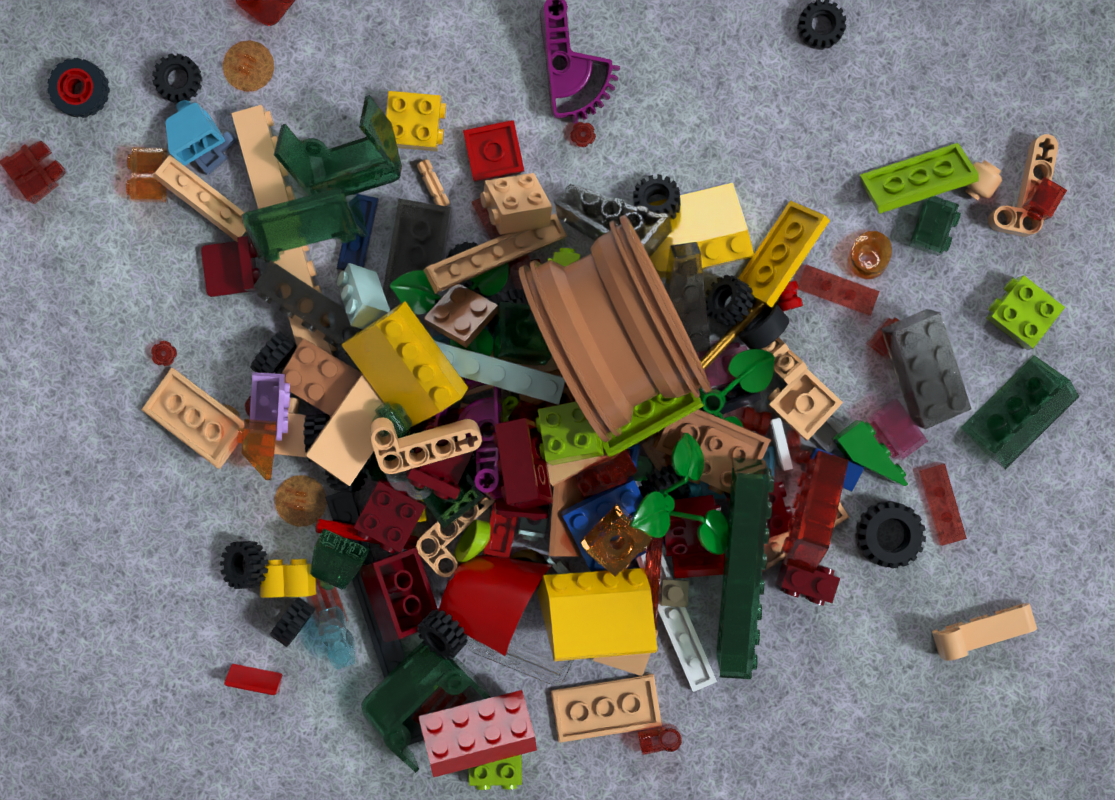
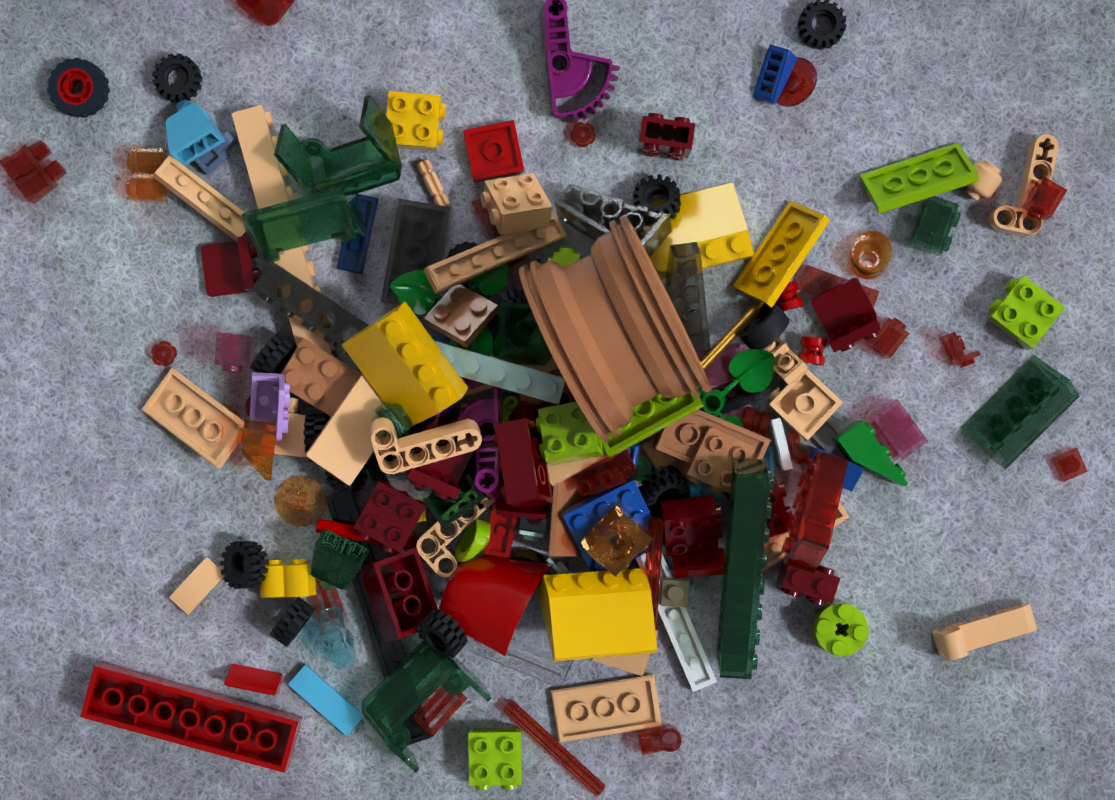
clear orange piece [223,40,275,92] -> none
light aqua brick [337,263,390,329] -> none
brick [419,690,537,778] -> none
green plant [630,433,729,555] -> none
black tyre [704,275,754,326] -> none
black tyre [855,501,926,569] -> none
clear smoke brick [881,309,972,430] -> none
clear red tile [919,463,967,546] -> none
none -> red brick [80,662,303,773]
none -> light nougat slope [169,557,226,616]
none -> clear pink brick [215,333,252,373]
none -> medium azure tile [288,664,365,736]
none -> clear red axle [503,700,605,796]
none -> dark red brick [637,113,696,161]
none -> blue slope [753,45,798,105]
none -> clear red dish [768,57,817,107]
none -> red wheel [799,336,827,366]
none -> dark red bracket [811,278,882,352]
none -> lime brick [812,601,869,657]
none -> clear red bracket [940,332,981,368]
none -> clear red plate [1051,448,1088,482]

